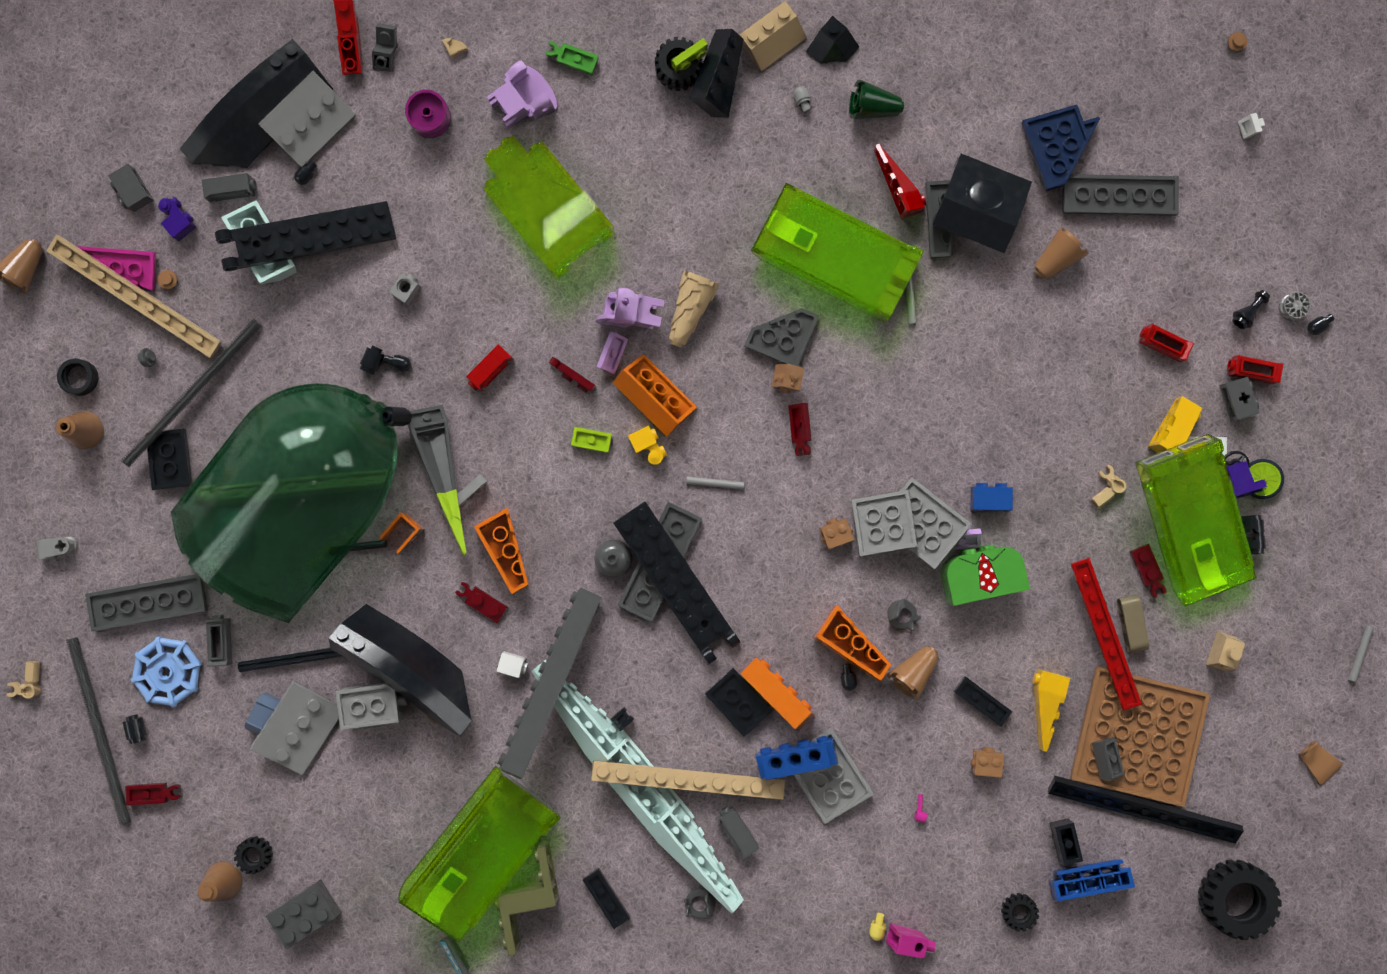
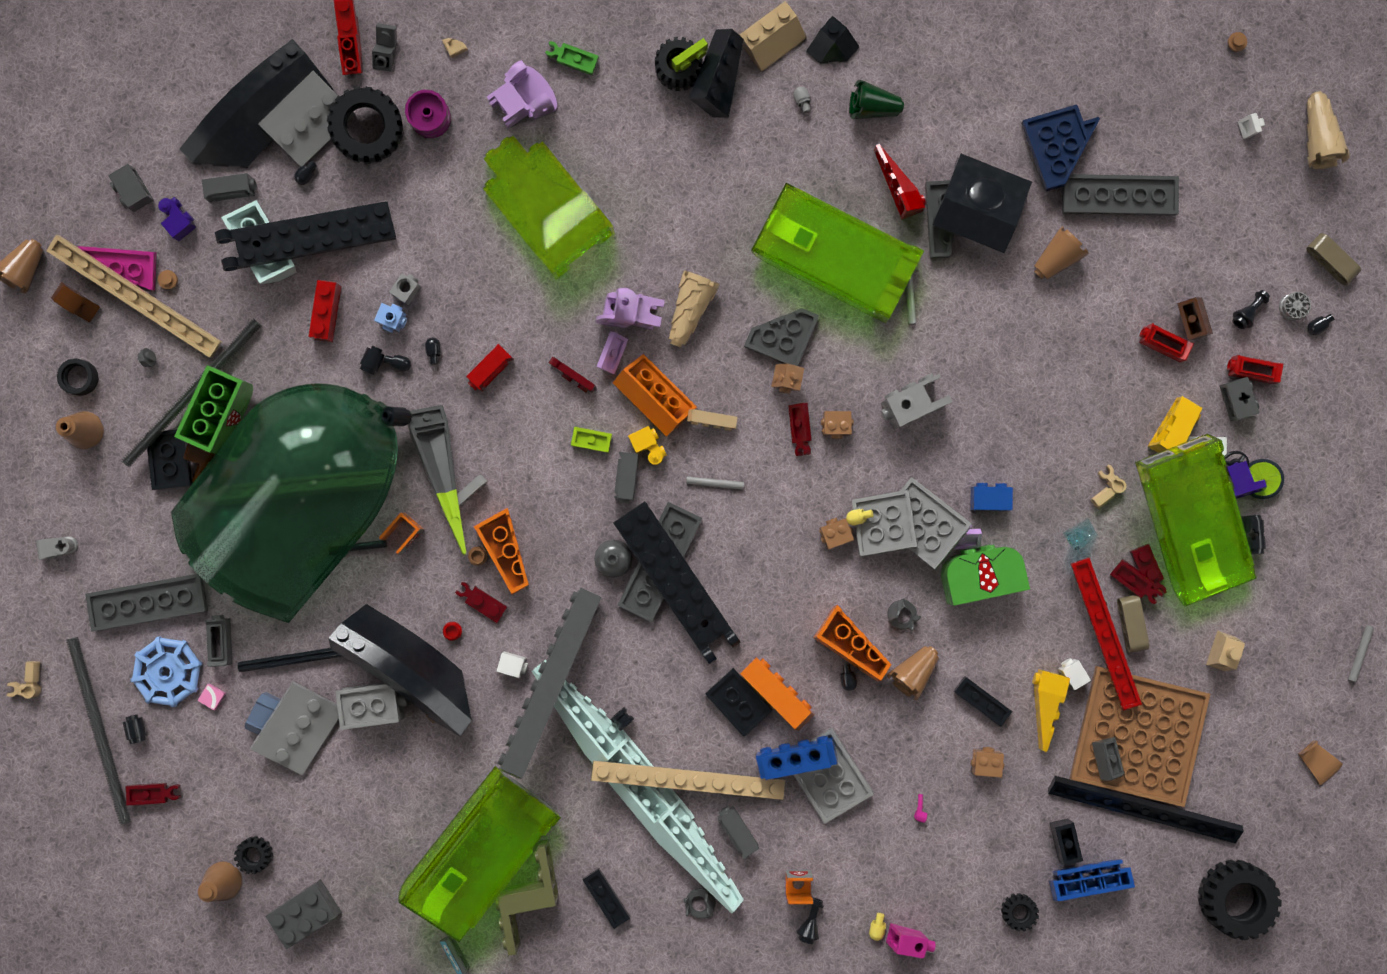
none -> reddish brown brick [51,282,100,323]
none -> bright green brick [174,365,253,454]
none -> reddish brown brick [183,443,217,485]
none -> bright pink tile [198,683,226,710]
none -> red brick [308,280,342,342]
none -> black tyre [327,86,403,164]
none -> light blue brick [374,303,407,333]
none -> black cylinder [425,337,441,365]
none -> red plate [443,621,462,641]
none -> medium nougat plate [468,547,488,566]
none -> dark grey window [614,452,639,503]
none -> tan piece [687,409,737,431]
none -> orange piece [786,870,813,904]
none -> black piece [797,898,824,944]
none -> medium nougat head [821,411,854,439]
none -> light yellow cylinder [846,509,874,526]
none -> light grey torso [881,373,953,430]
none -> white brick [1058,658,1091,690]
none -> clear light blue slope [1063,519,1097,551]
none -> dark red plate [1110,559,1164,604]
none -> reddish brown brick [1177,297,1213,340]
none -> tan cone [1306,91,1350,169]
none -> dark tan beam [1306,233,1361,286]

